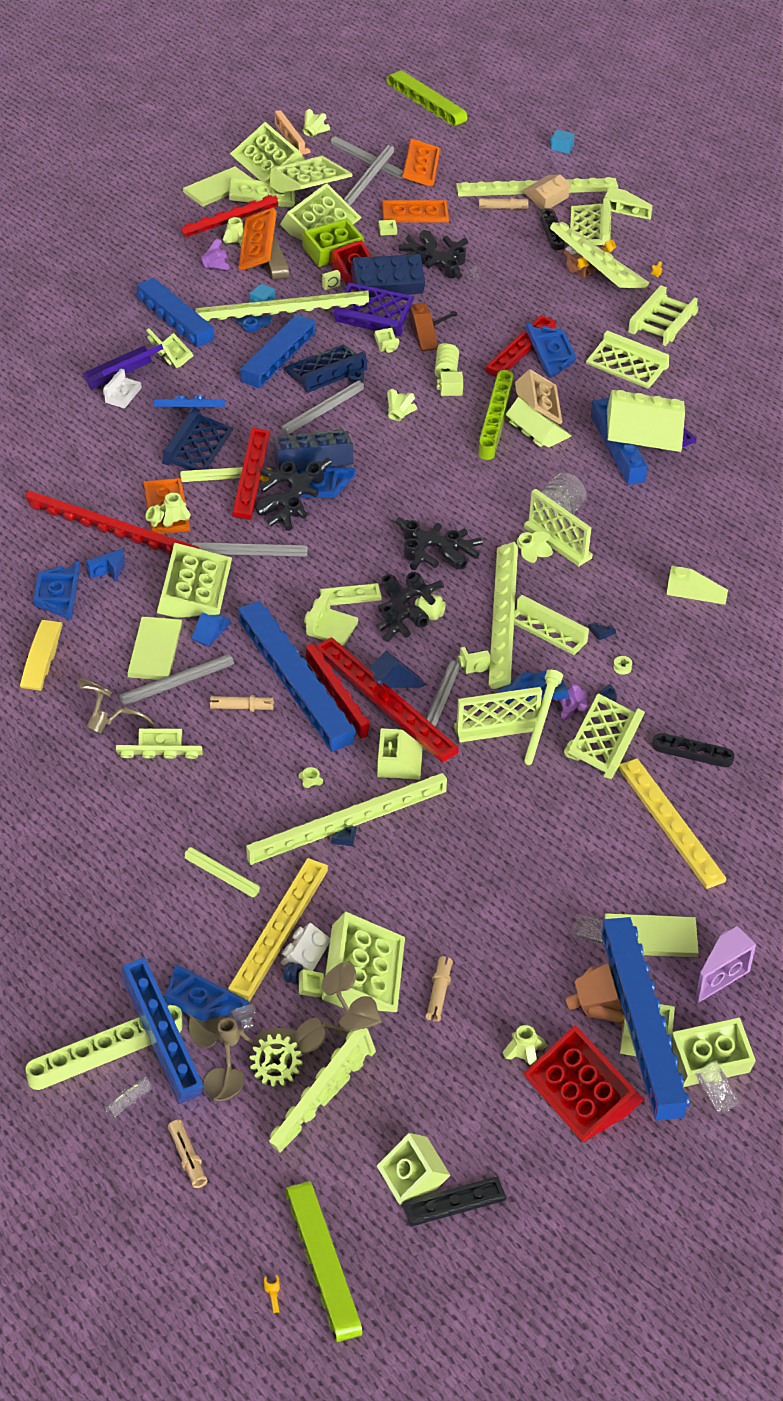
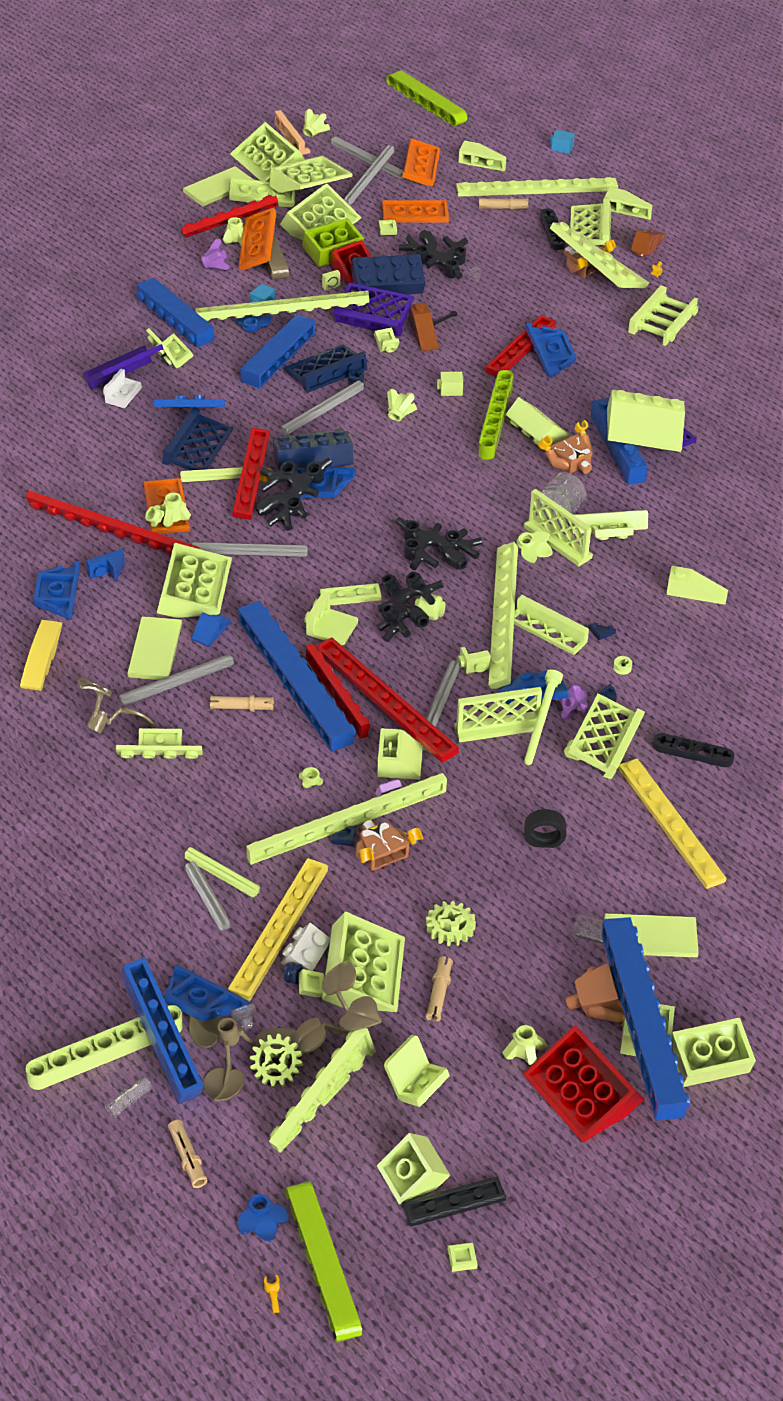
dark blue slope [369,650,426,688] -> none
yellowish green piece [435,343,459,379] -> none
tan slope [515,369,562,424] -> none
tan slope [523,174,571,210] -> none
yellowish green fence [586,330,669,389] -> none
lavender slope [695,926,756,1003] -> none
clear slope [695,1060,741,1116] -> none
none -> light grey axle [185,861,231,931]
none -> blue plate [238,1194,288,1241]
none -> nougat torso [355,820,423,871]
none -> lavender tile [375,779,402,797]
none -> yellowish green bracket [384,1035,450,1107]
none -> yellowish green gear [426,901,476,946]
none -> yellowish green tile [447,1242,478,1272]
none -> yellowish green slope [459,141,506,171]
none -> black tyre [524,809,567,848]
none -> nougat torso [538,420,593,474]
none -> yellowish green bracket [572,510,648,540]
none -> dark orange slope [631,229,666,257]

